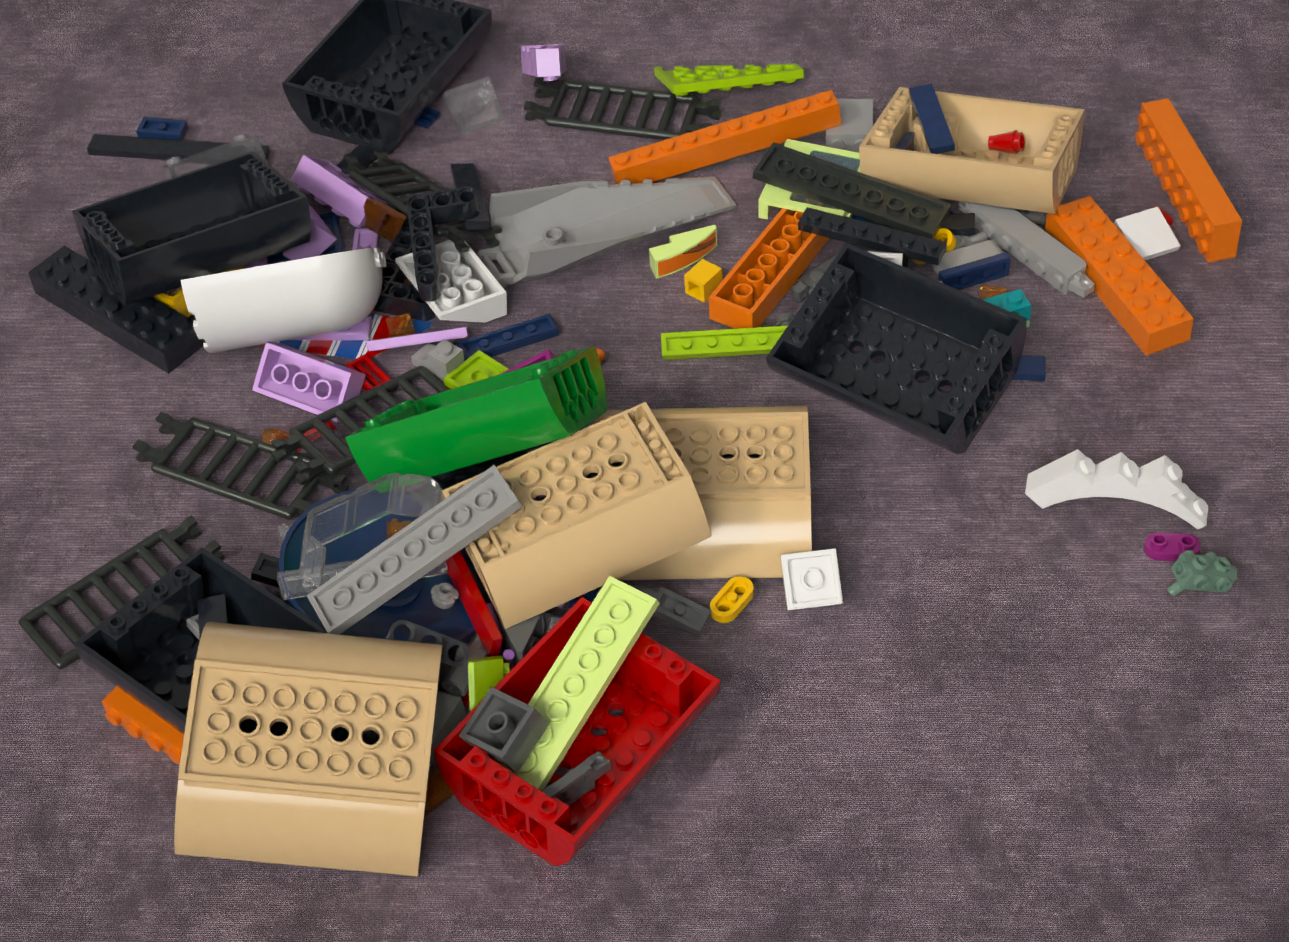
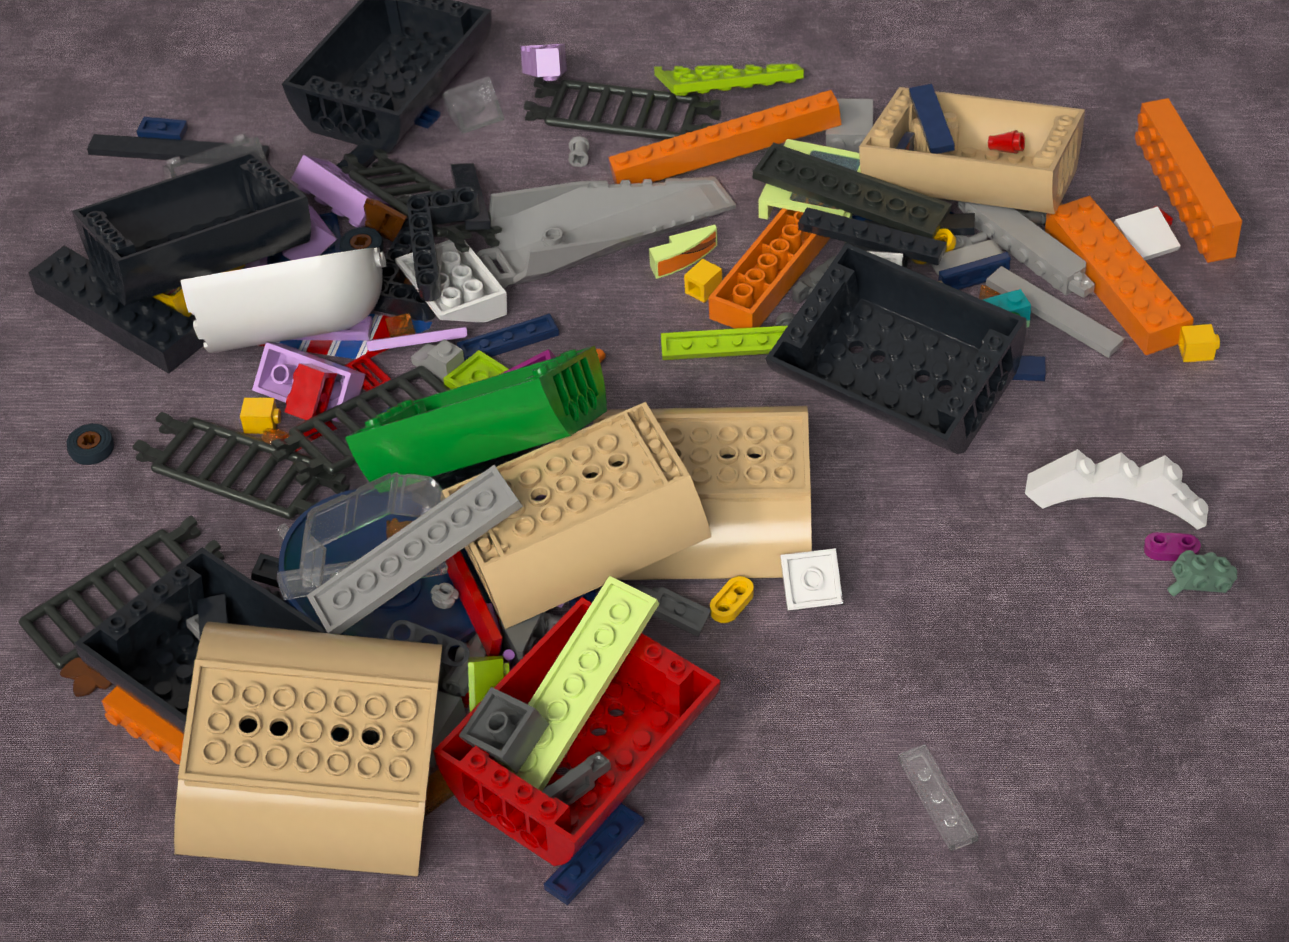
none -> reddish brown plate [60,657,112,697]
none -> black bush [66,423,114,465]
none -> yellow brick [240,398,281,434]
none -> red brick [285,363,337,420]
none -> black bush [340,227,384,252]
none -> dark blue tile [544,803,644,906]
none -> light grey bush [568,136,590,167]
none -> clear tile [898,744,979,851]
none -> light grey tile [986,266,1125,358]
none -> yellow brick [1178,324,1220,362]

